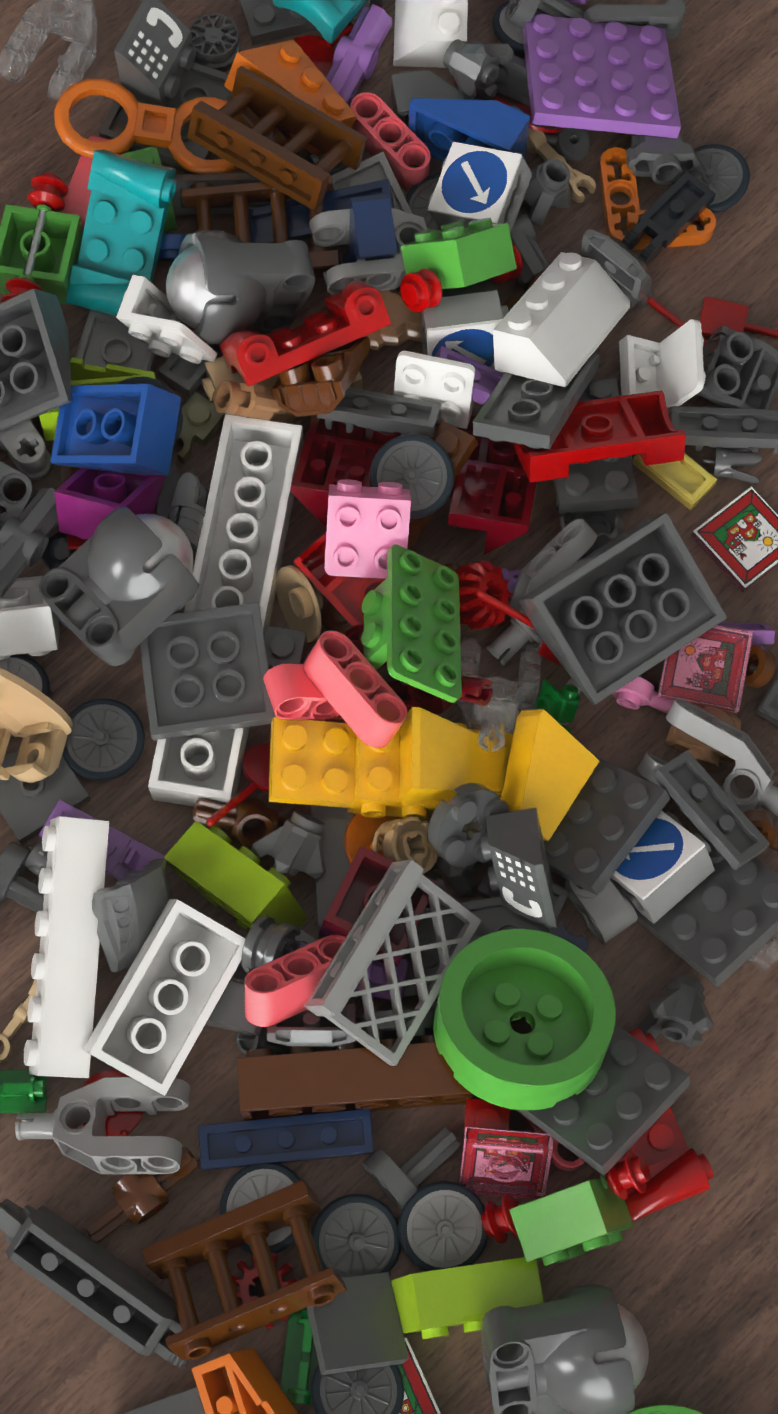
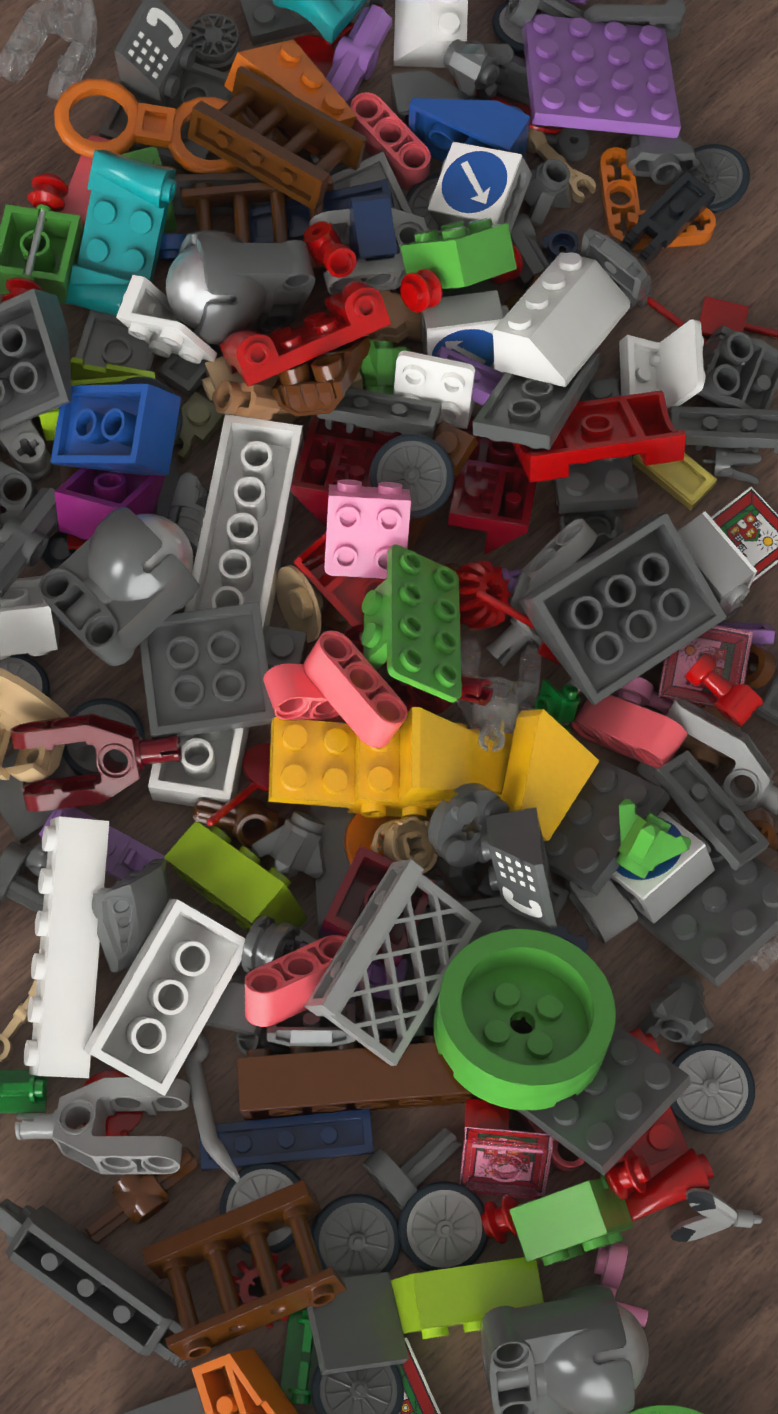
none -> dark red piece [10,714,182,812]
none -> light grey piece [185,1032,240,1183]
none -> red leg [303,221,357,278]
none -> bright green rock [359,340,410,395]
none -> dark blue plate [541,230,582,265]
none -> coral beam [571,695,687,769]
none -> bright pink plate [594,1243,648,1328]
none -> bright green rock [615,799,691,879]
none -> light grey wheel [670,1043,755,1134]
none -> light grey piece [670,1188,763,1242]
none -> light grey piece [678,511,757,620]
none -> red leg [684,653,763,727]

